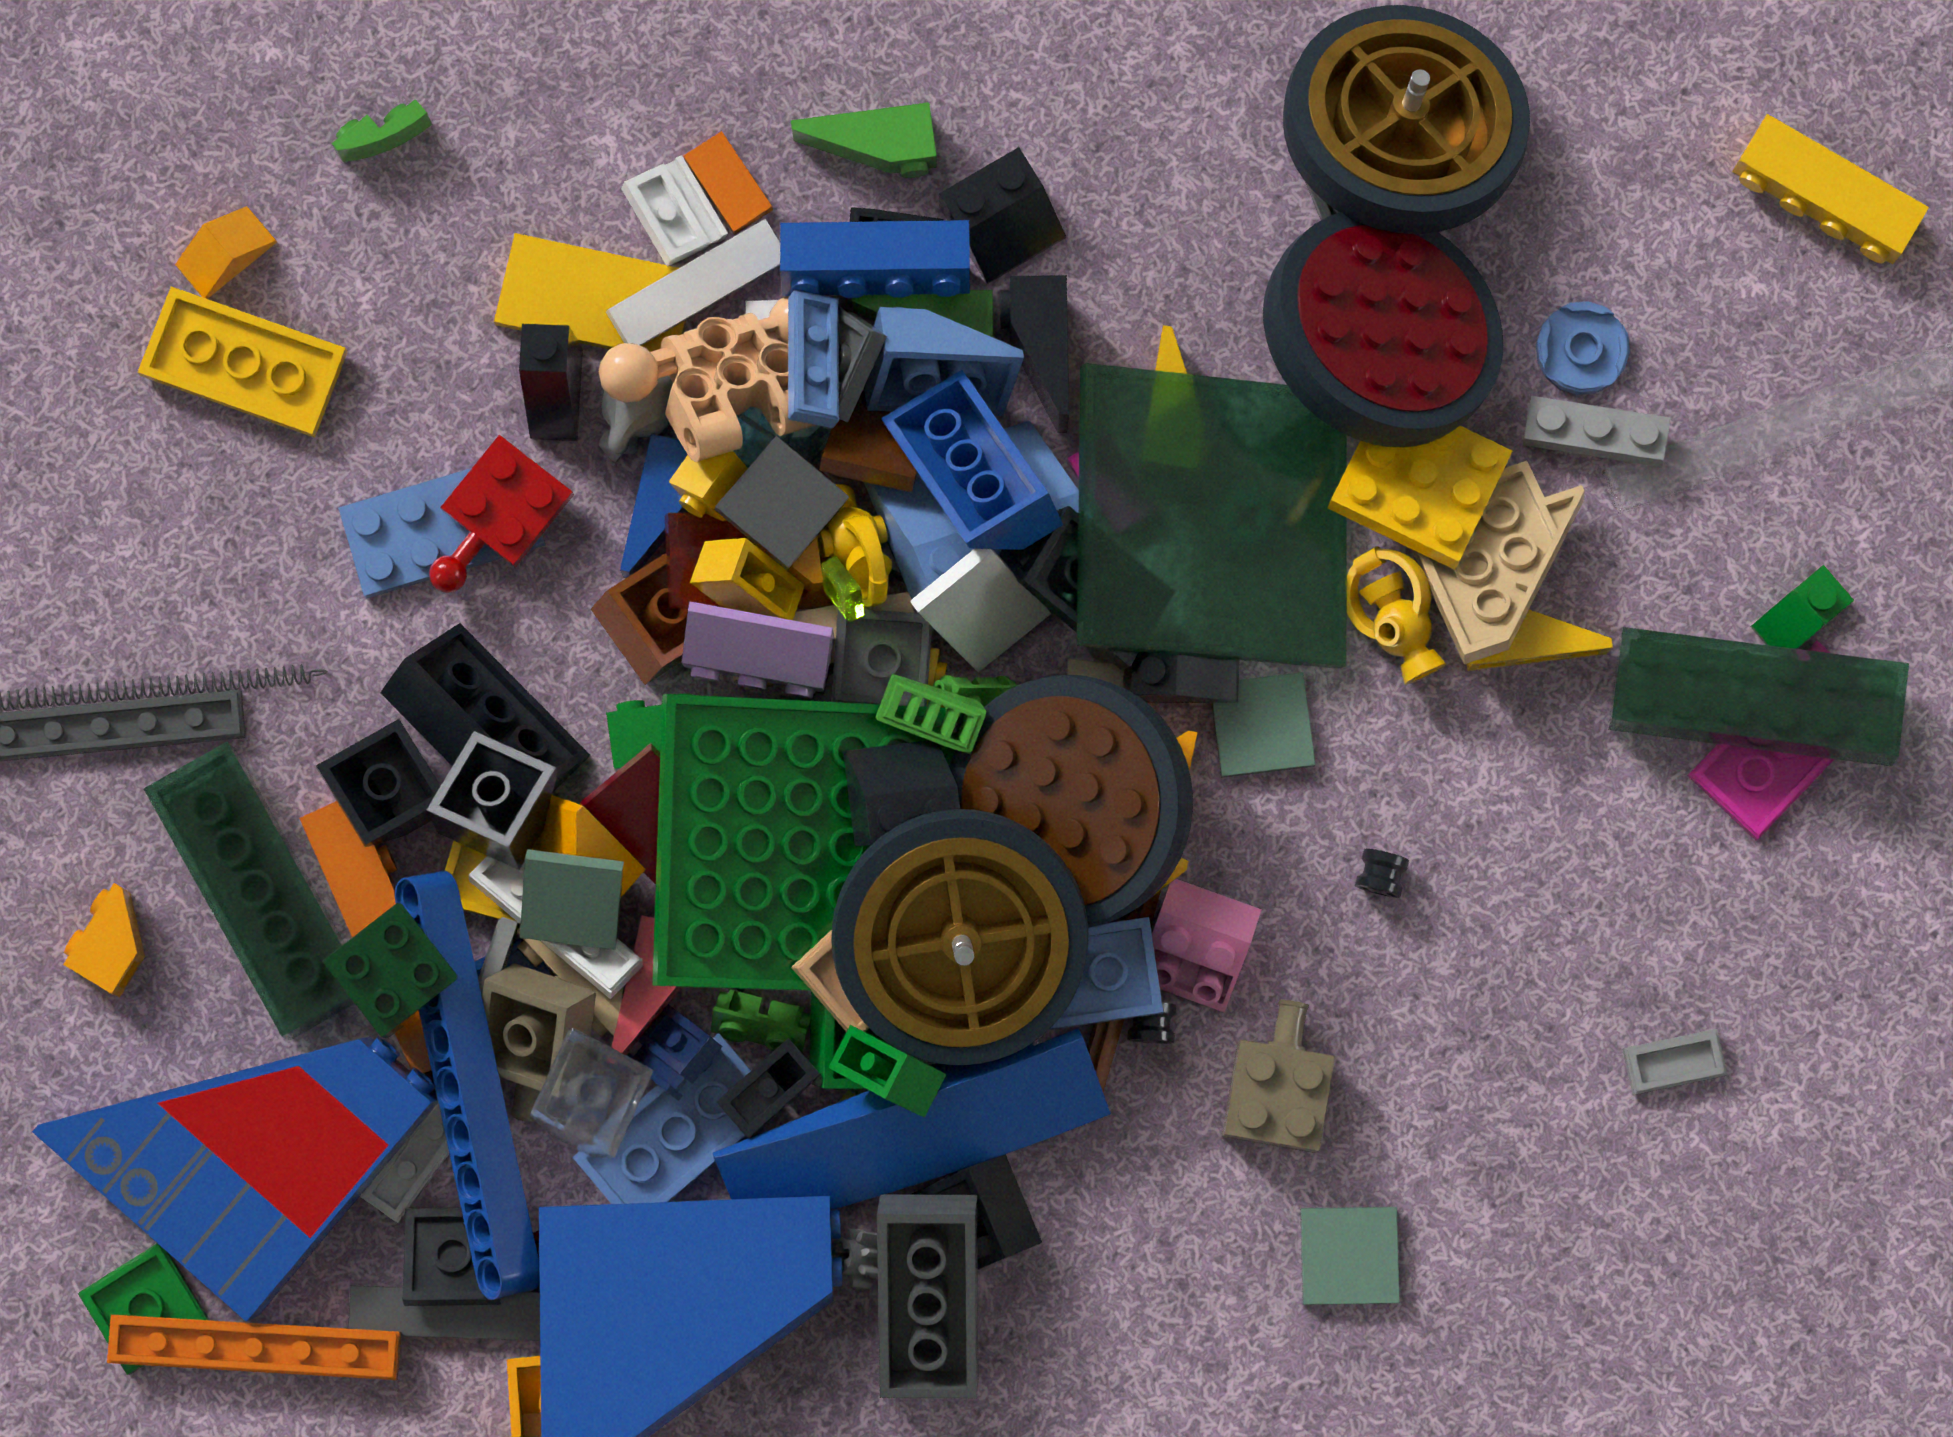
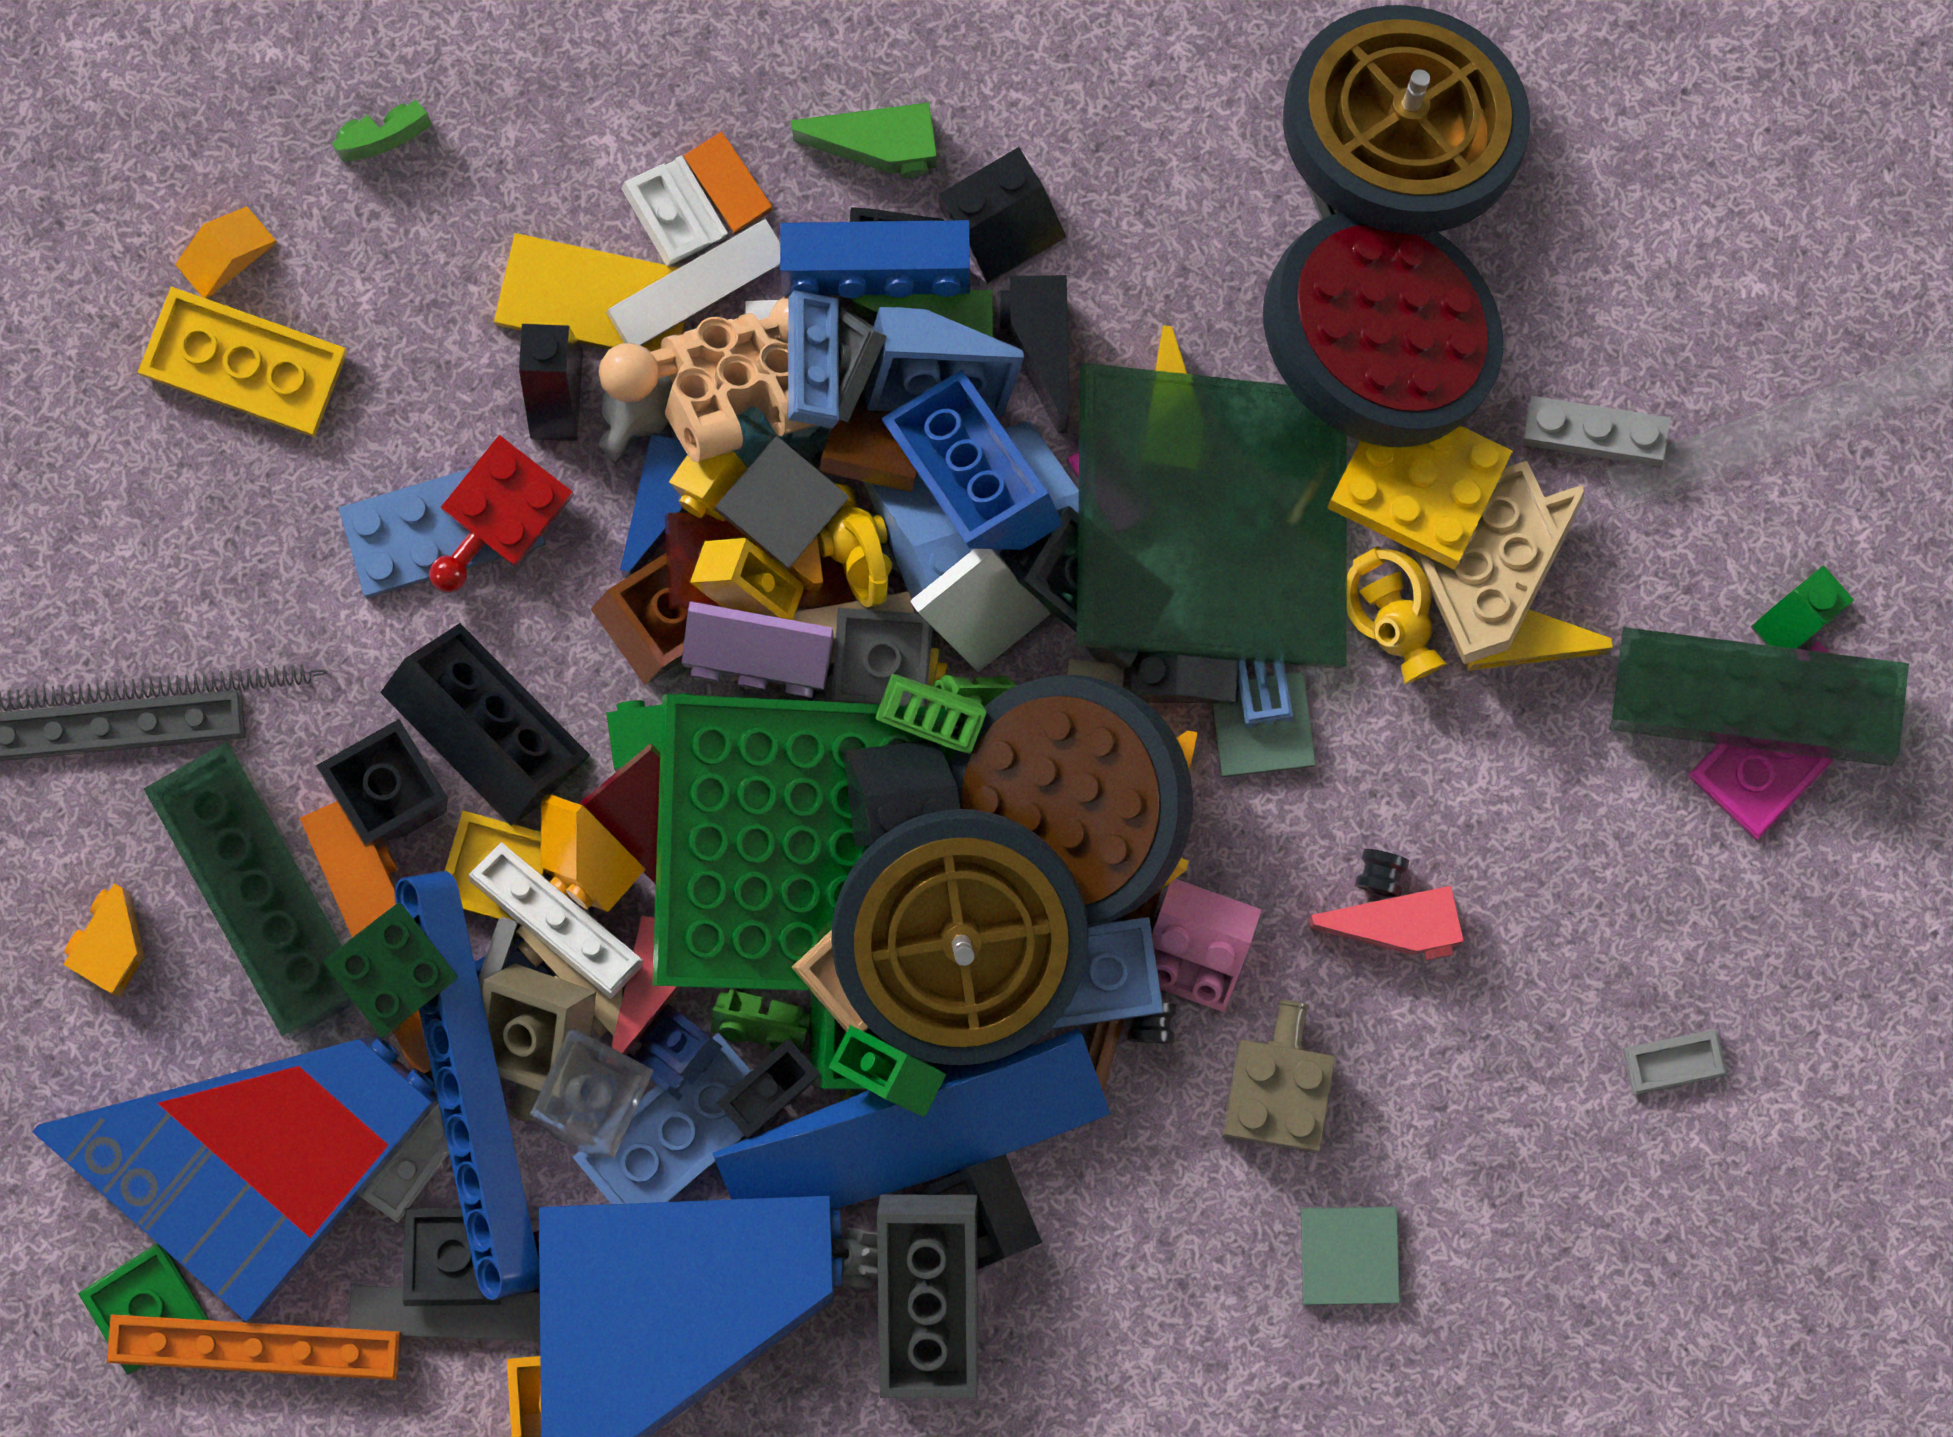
black slope [426,731,558,870] -> none
sand green tile [520,849,624,950] -> none
clear neon green tile [821,556,864,623] -> none
medium blue tile [1536,301,1630,395] -> none
yellow brick [1732,114,1929,265] -> none
none -> medium blue tile [1231,628,1293,728]
none -> coral slope [1308,886,1464,961]

